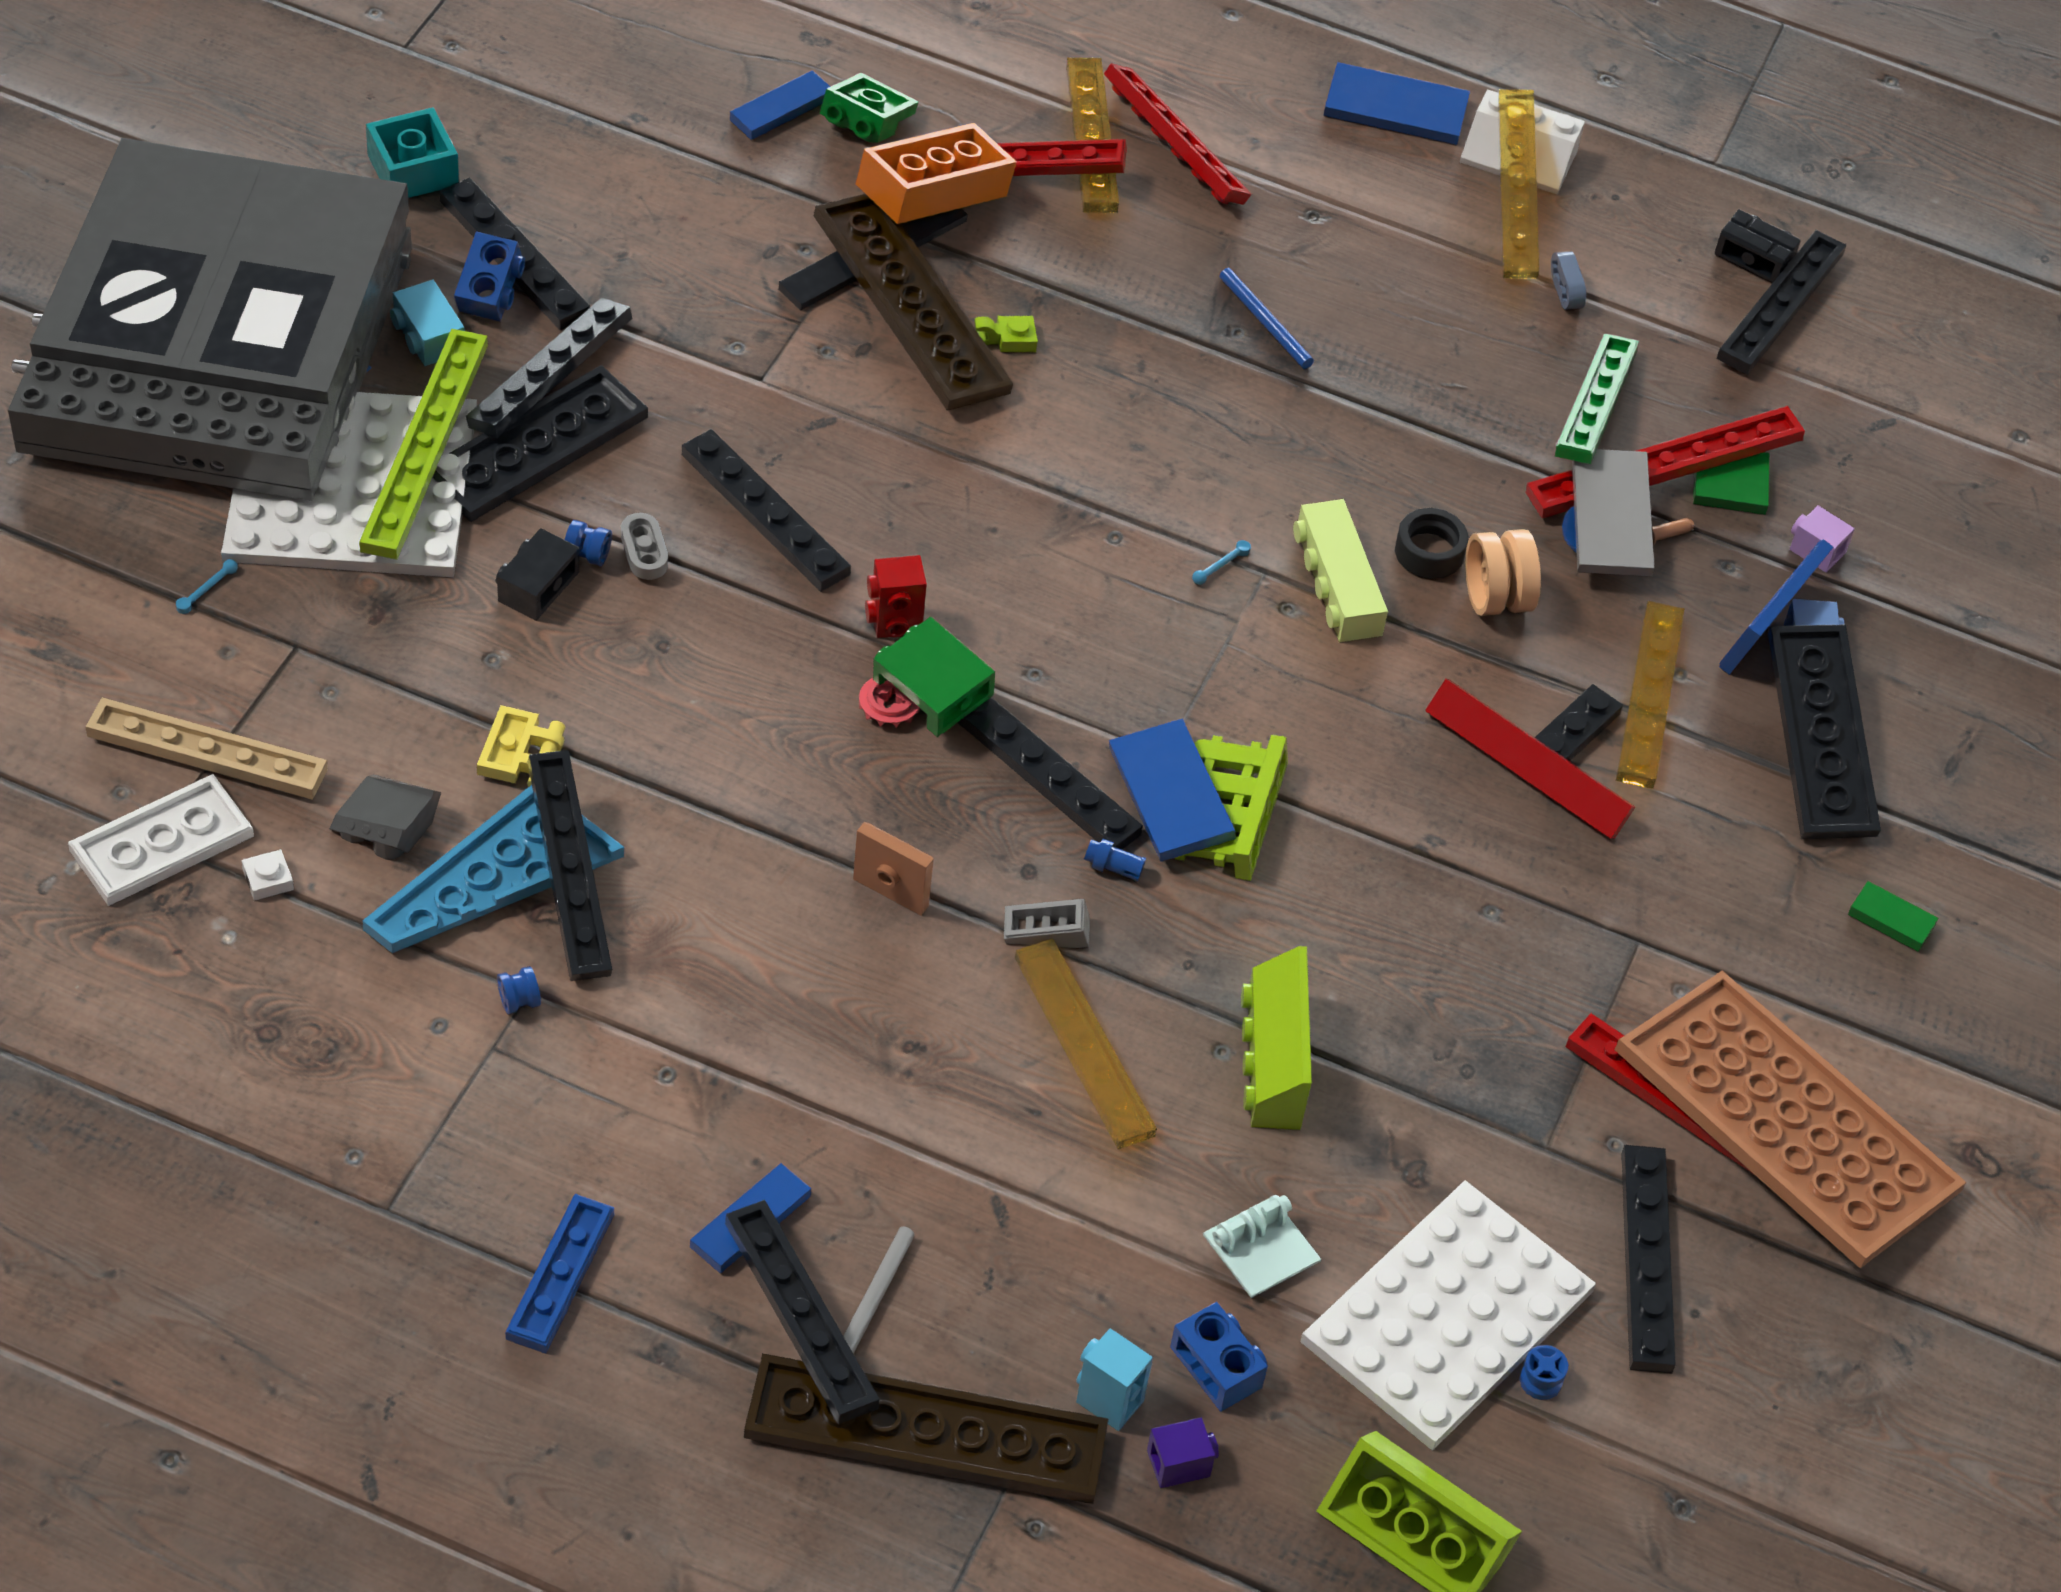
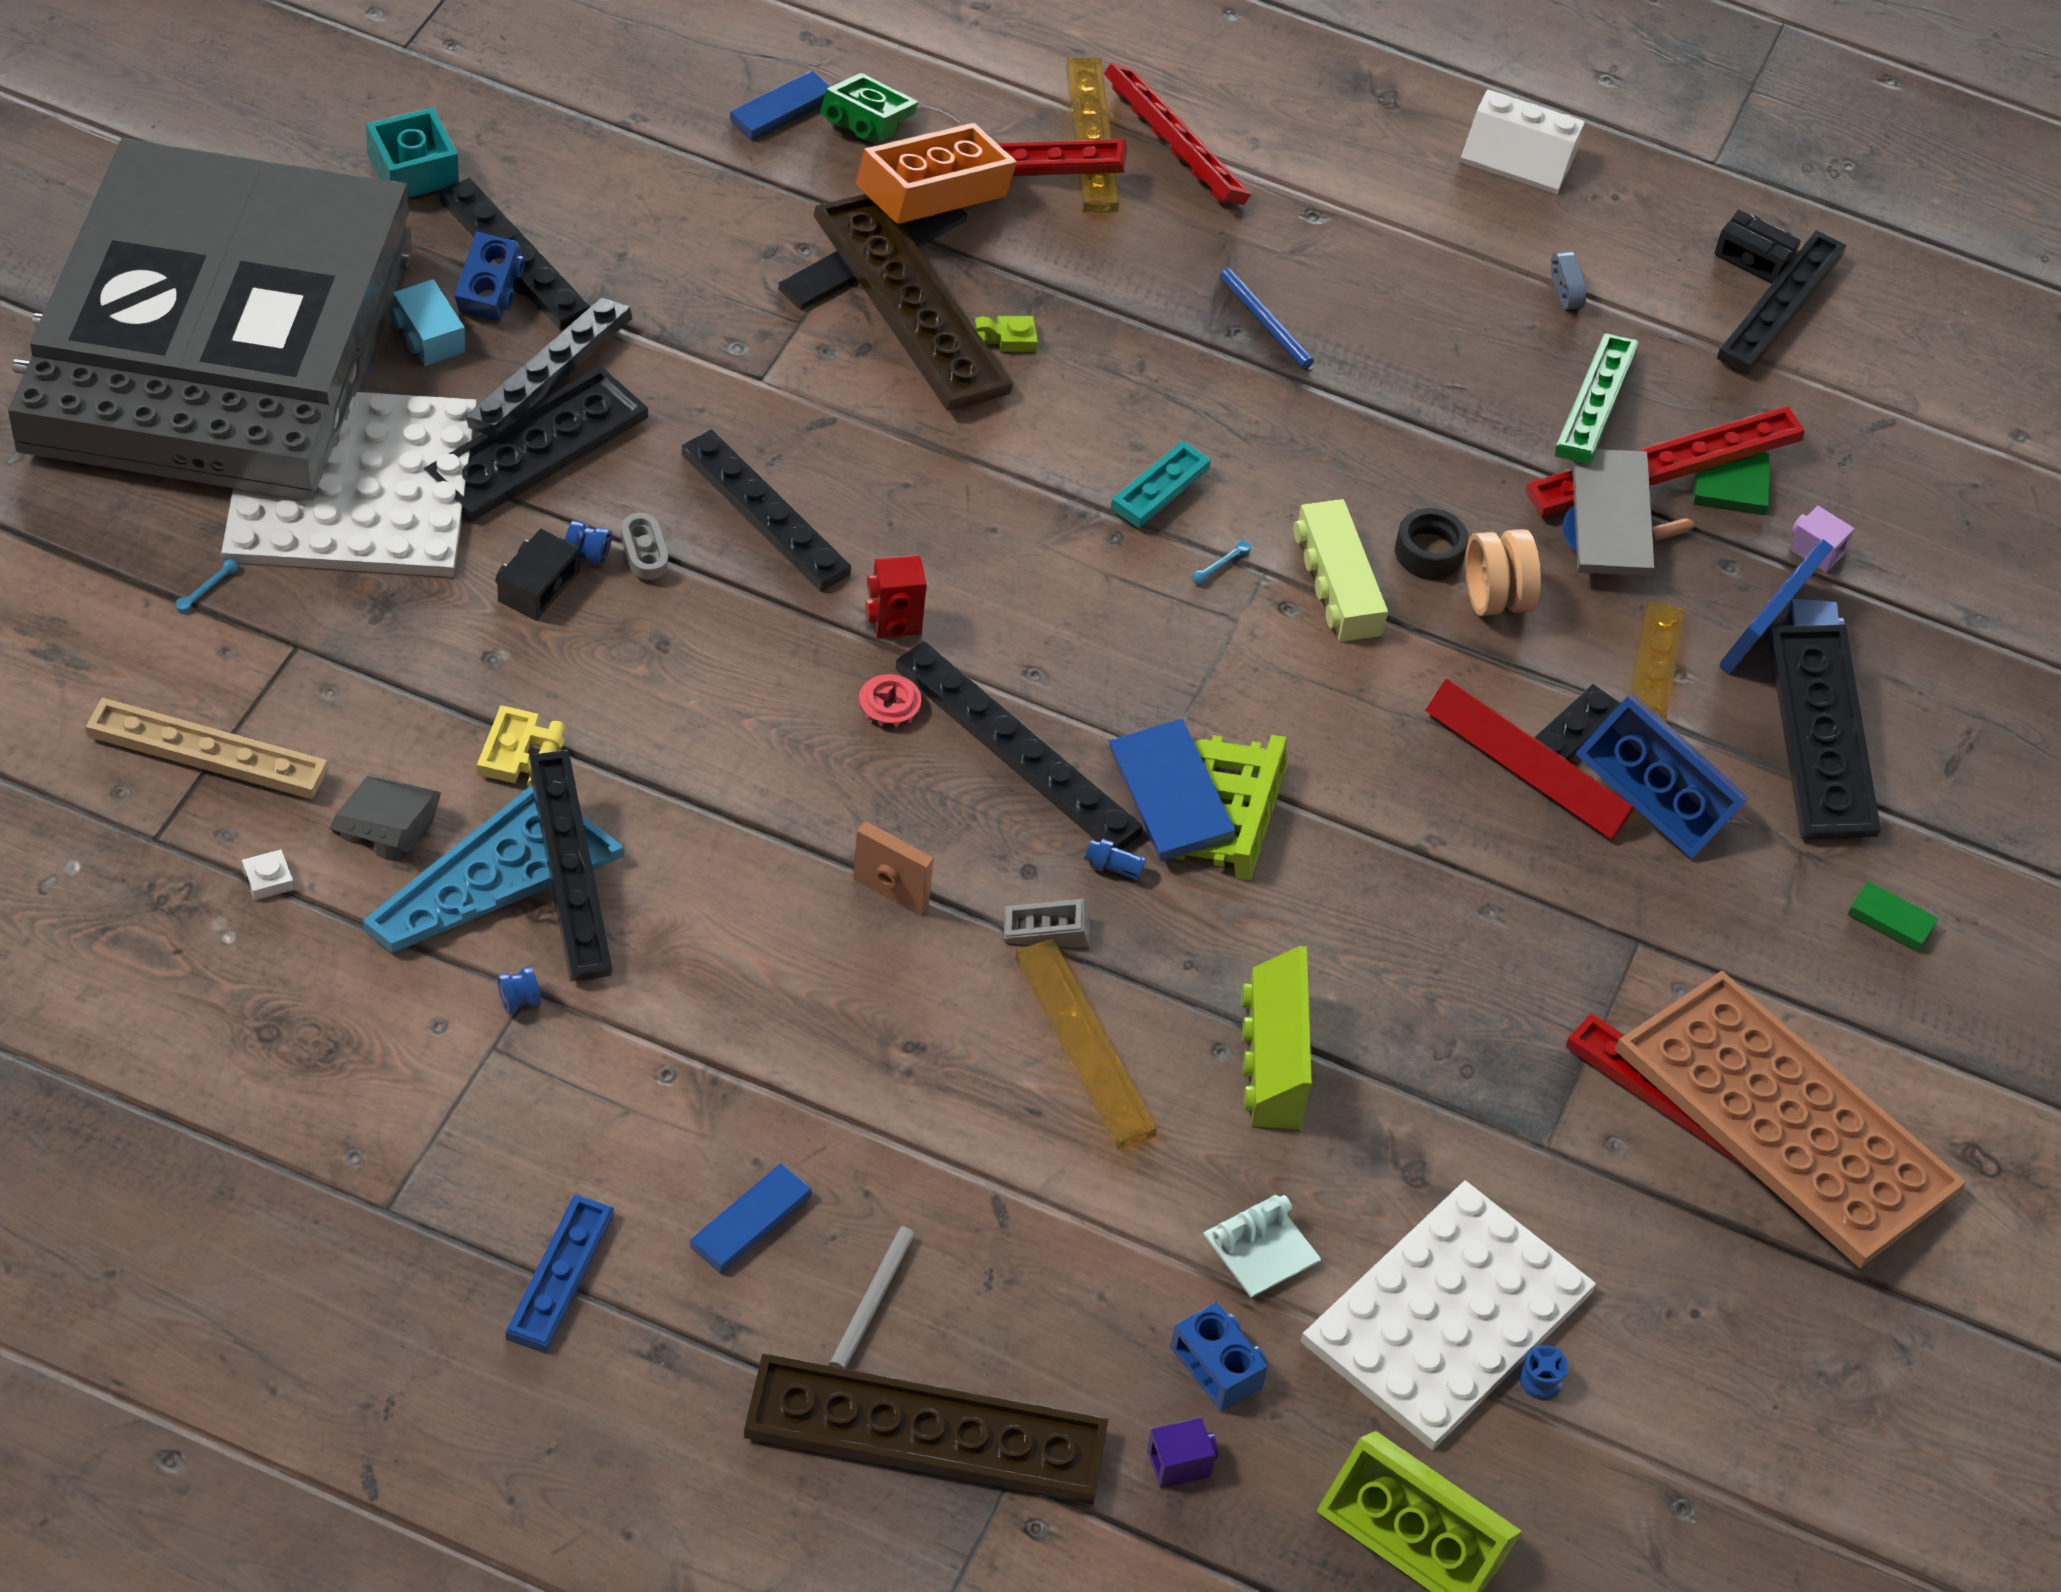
white tile [68,774,254,906] -> none
lime plate [359,329,488,560] -> none
black plate [725,1200,880,1425] -> none
green panel [873,616,995,737] -> none
medium azure brick [1076,1328,1153,1431] -> none
blue tile [1323,62,1470,145] -> none
clear yellow plate [1498,89,1539,278] -> none
black plate [1621,1145,1676,1374] -> none
none -> teal plate [1110,440,1211,528]
none -> blue slope [1575,693,1749,859]

